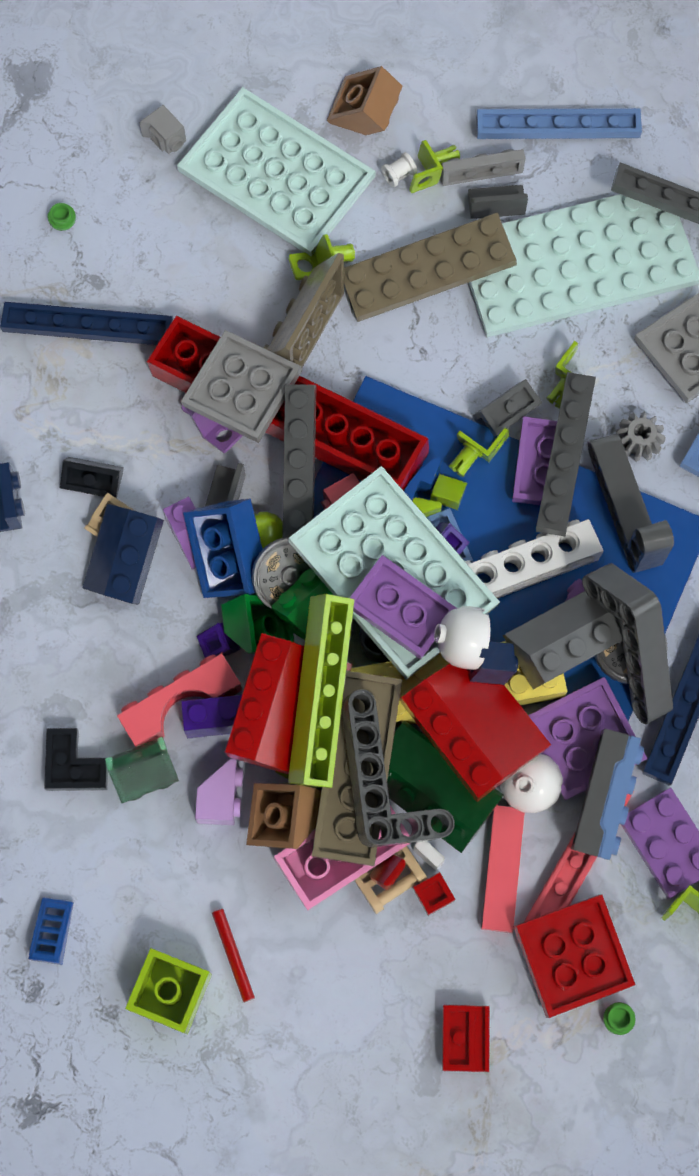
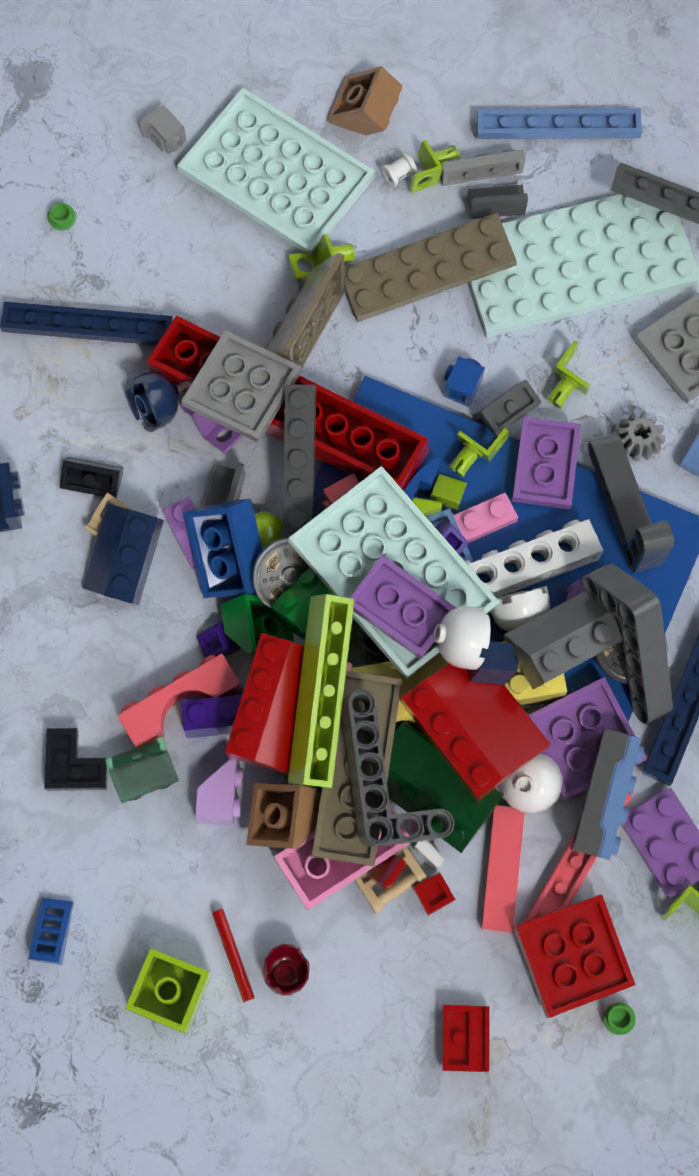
dark grey plate [536,372,596,537] -> none
none -> dark blue cylinder [125,372,179,432]
none -> dark red hair [262,943,310,996]
none -> blue brick [443,356,485,407]
none -> bright pink plate [453,493,518,543]
none -> white cylinder [490,586,550,632]

